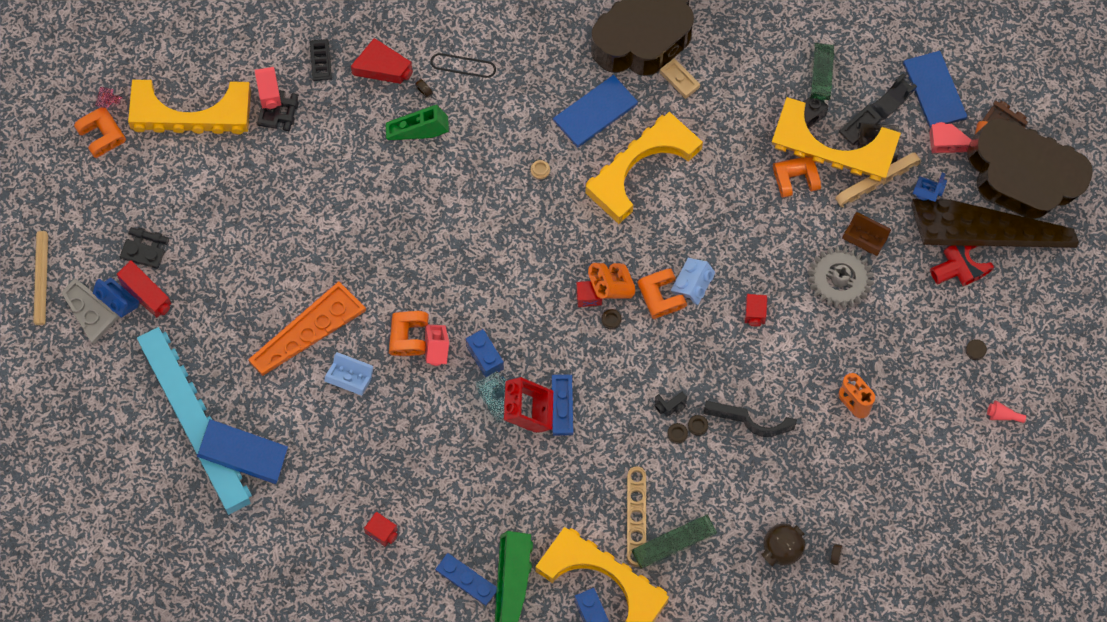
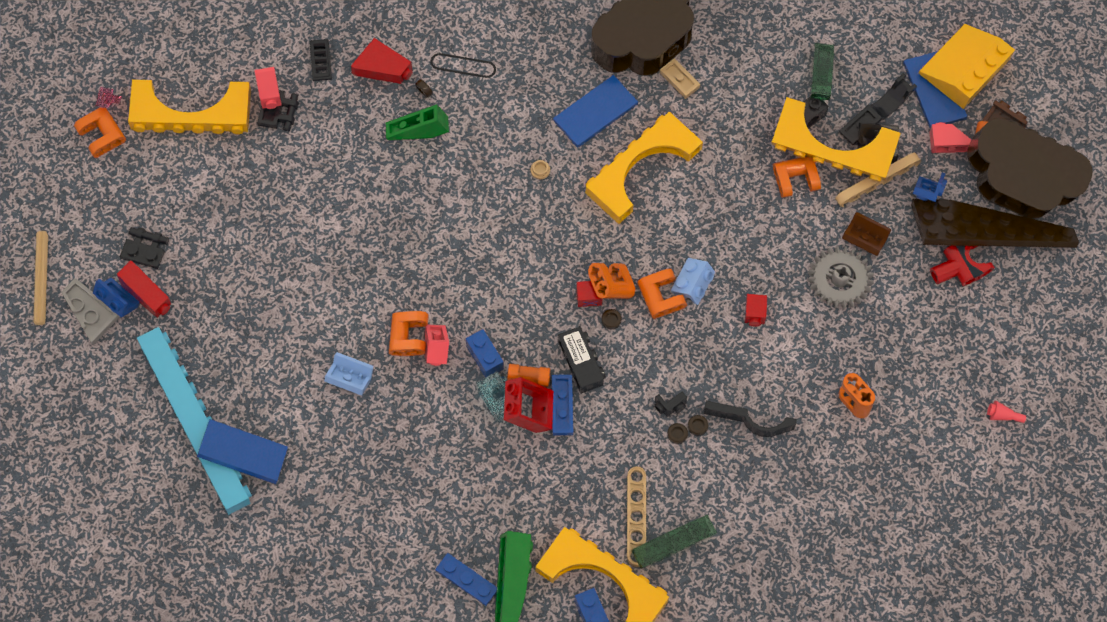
orange wing [248,281,366,376] -> none
red brick [364,512,398,547] -> none
dark brown brick [761,523,805,567] -> none
dark brown tile [830,544,843,566] -> none
dark brown tile [966,339,987,360] -> none
none -> orange connector [507,363,551,387]
none -> black brick [558,326,606,394]
none -> yellow slope [918,24,1015,109]

